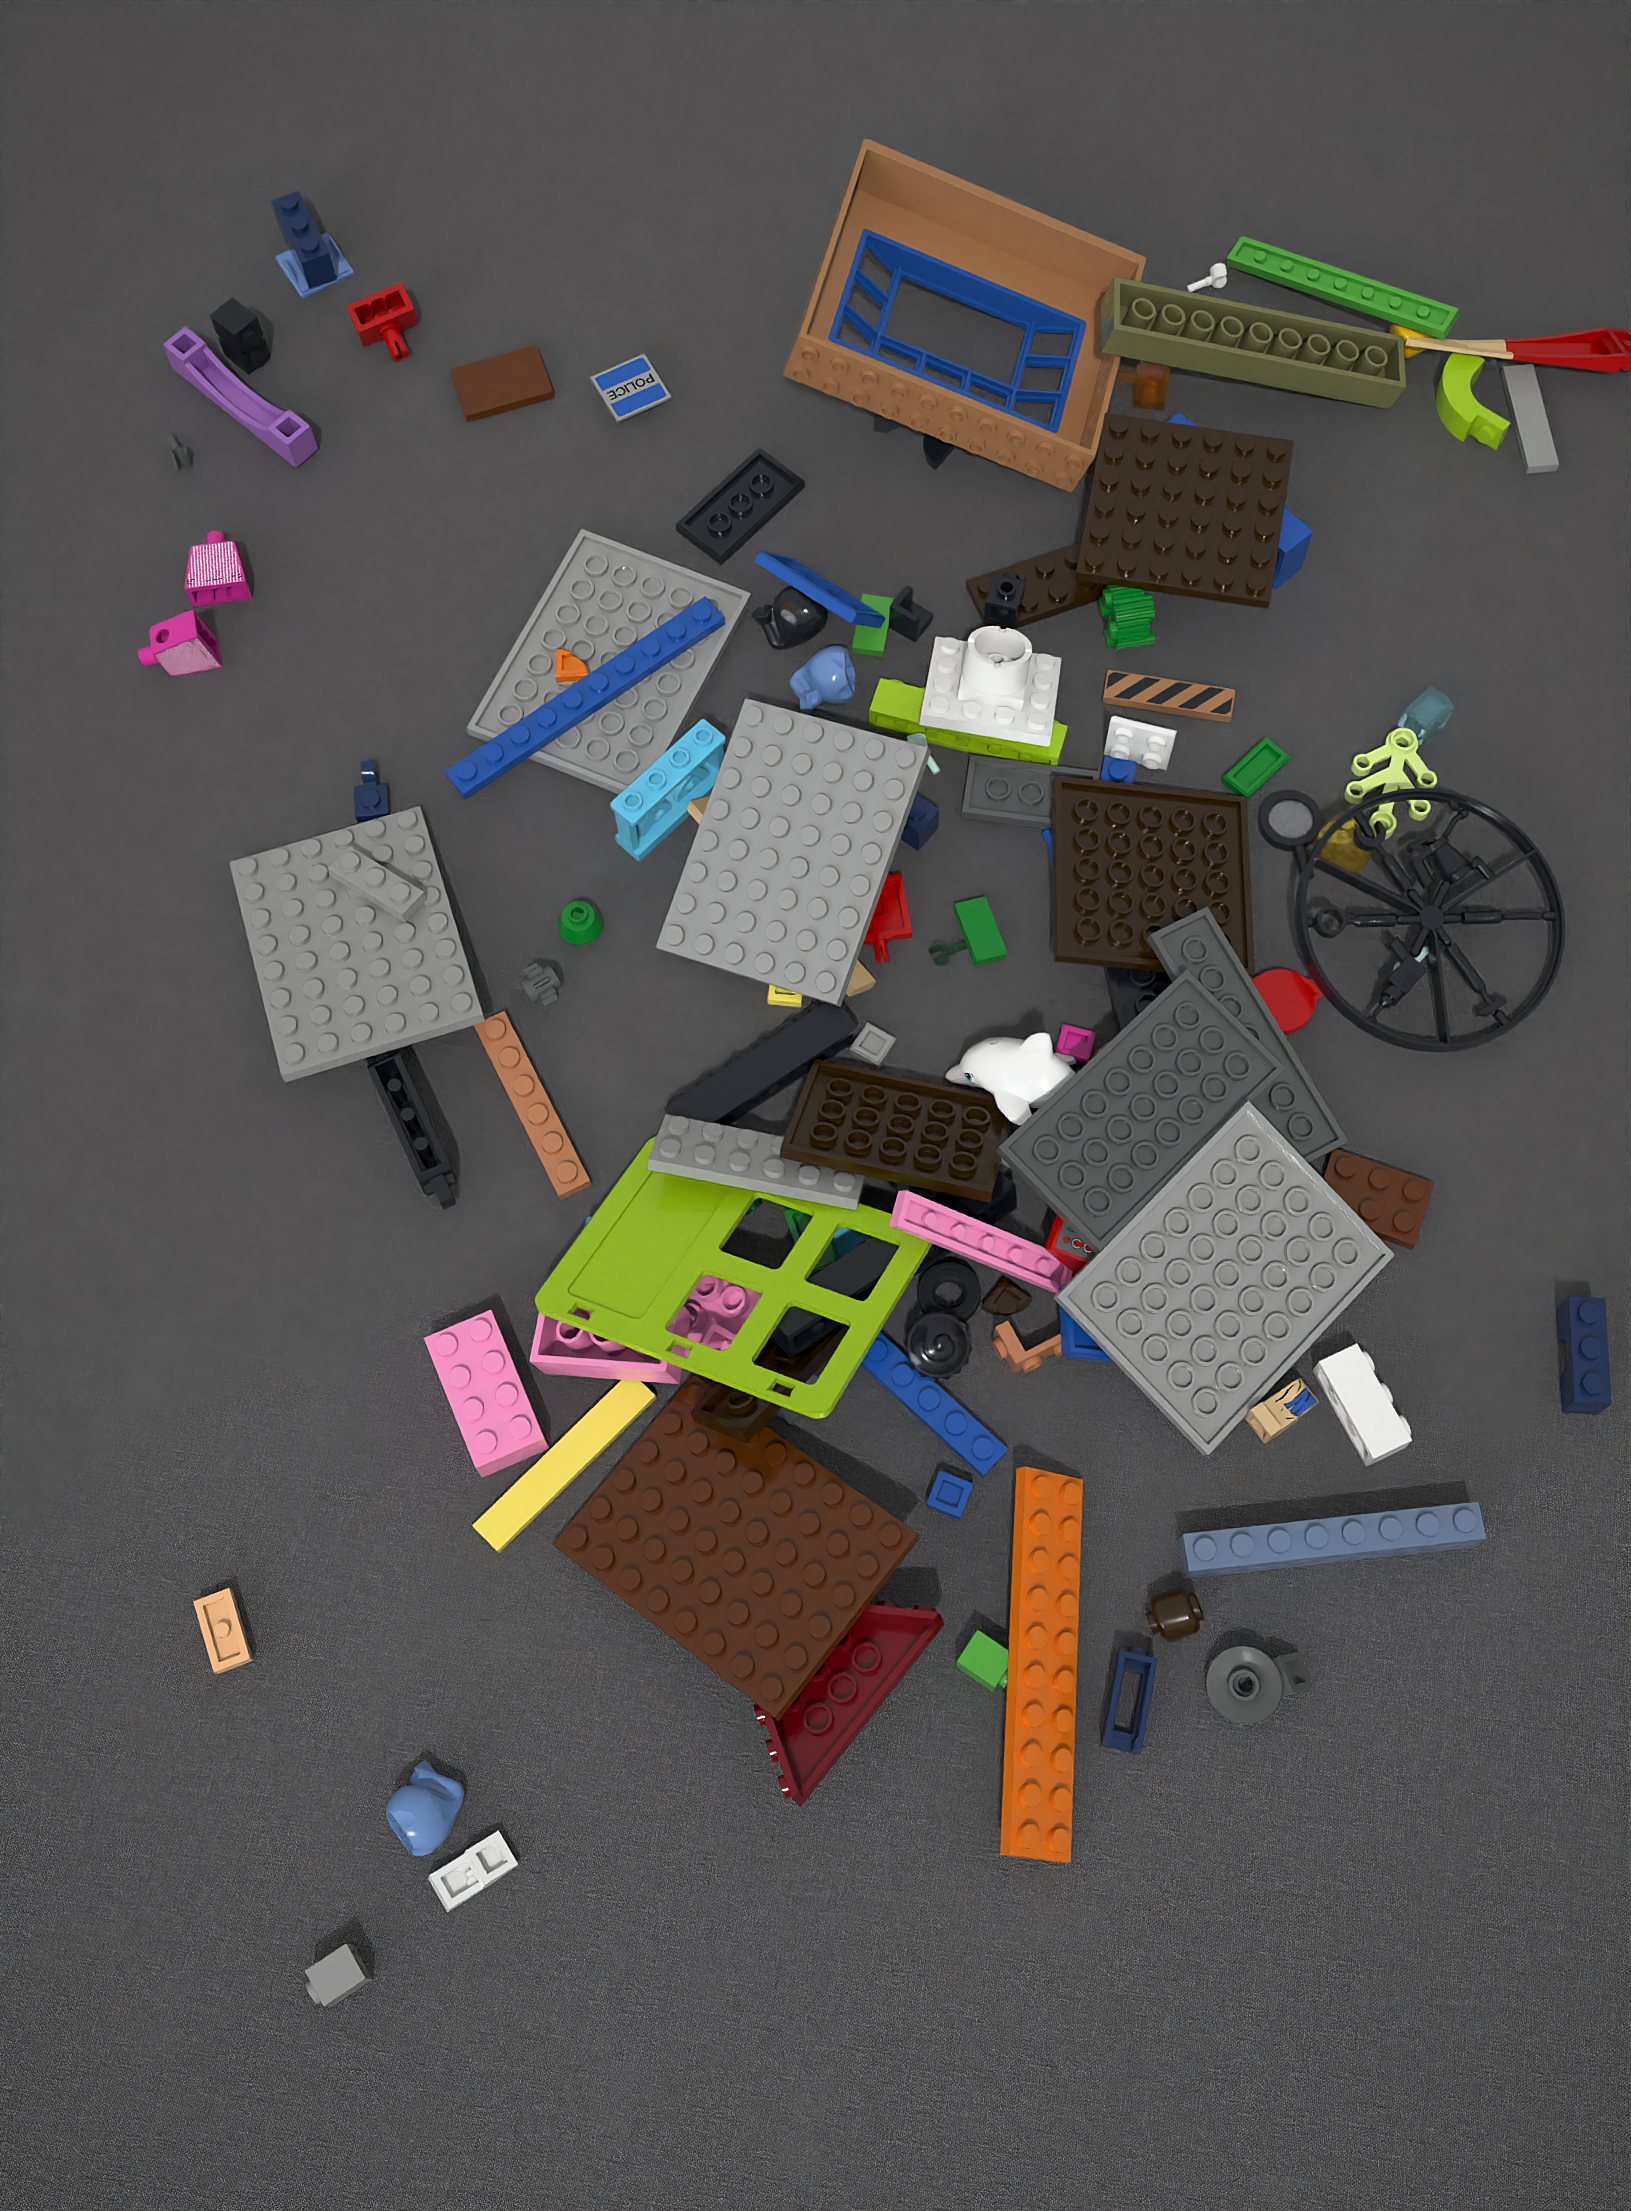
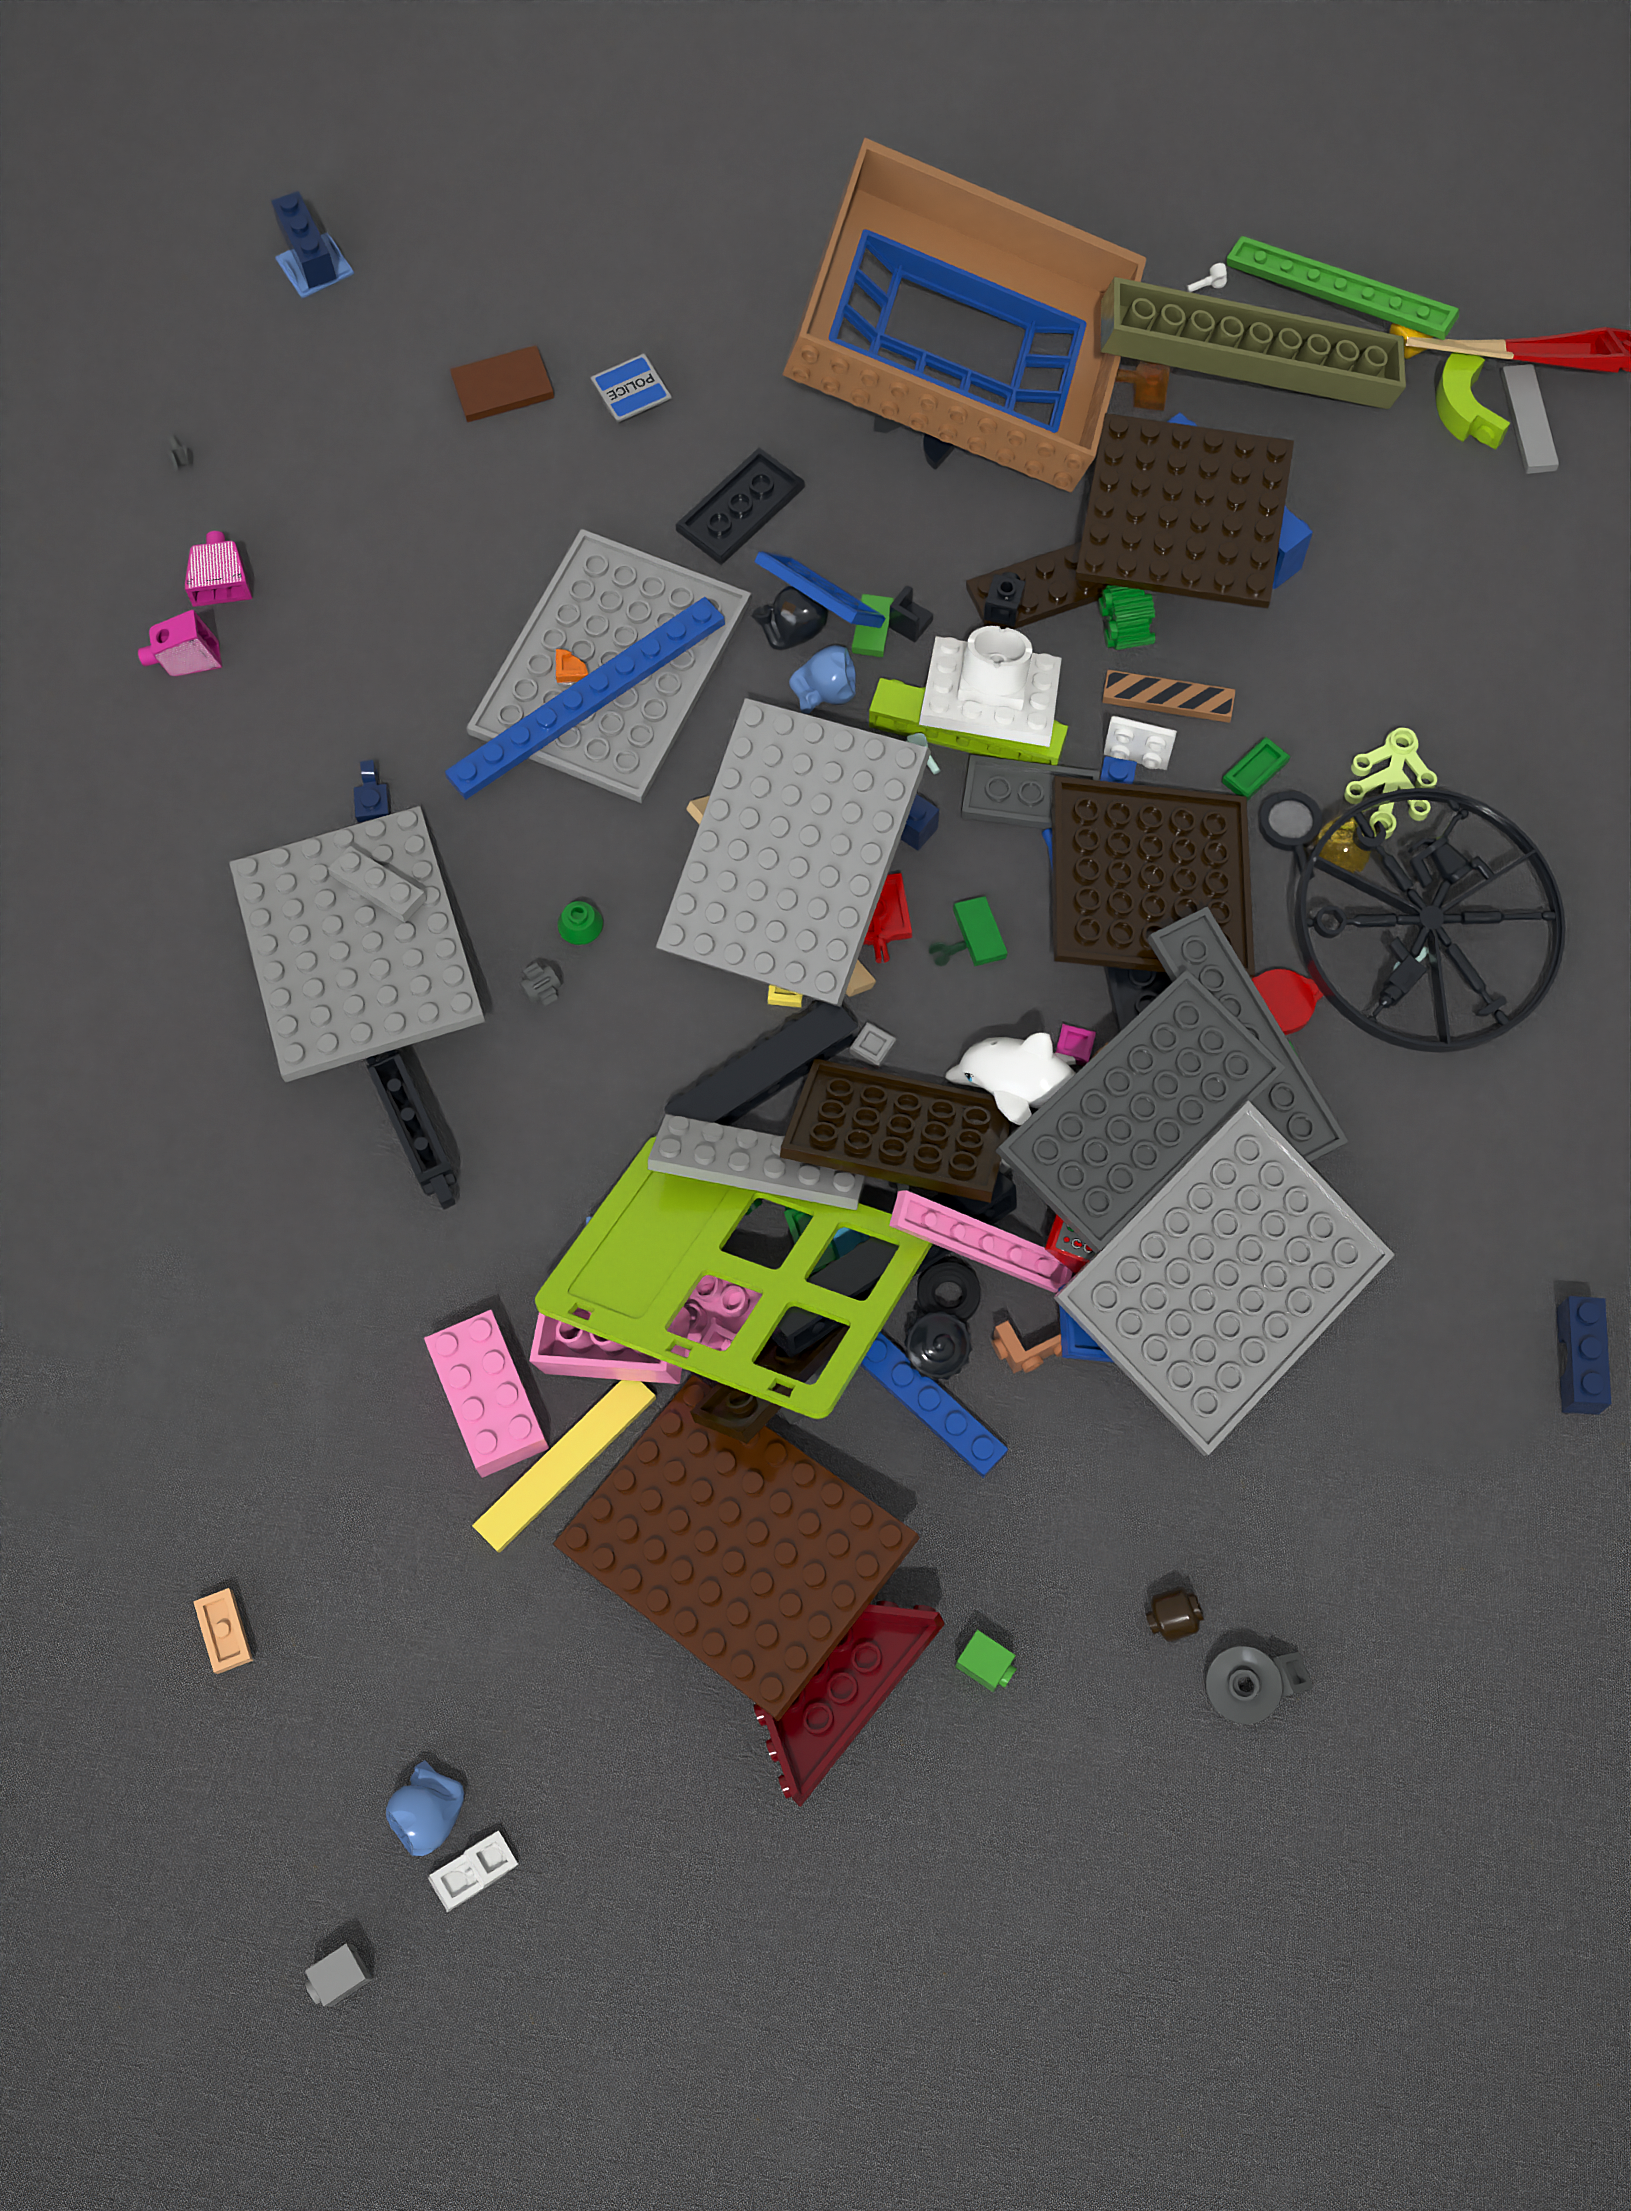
medium lavender arch [163,326,318,468] -> none
black piece [210,297,271,375] -> none
red brick [346,282,418,362] -> none
nougat plate [474,1011,592,1200] -> none
medium azure fence [610,719,726,862] -> none
blue plate [926,1470,974,1521] -> none
dark brown tile [982,1279,1032,1316] -> none
orange plate [1000,1466,1083,1863] -> none
dark blue window [1100,1647,1158,1755] -> none
sand blue brick [1177,1502,1486,1579] -> none
tan leg [1245,1378,1319,1444] -> none
white brick [1313,1344,1412,1467] -> none
reddish brown plate [1323,1149,1435,1250] -> none
clear light blue brick [1398,685,1455,746] -> none

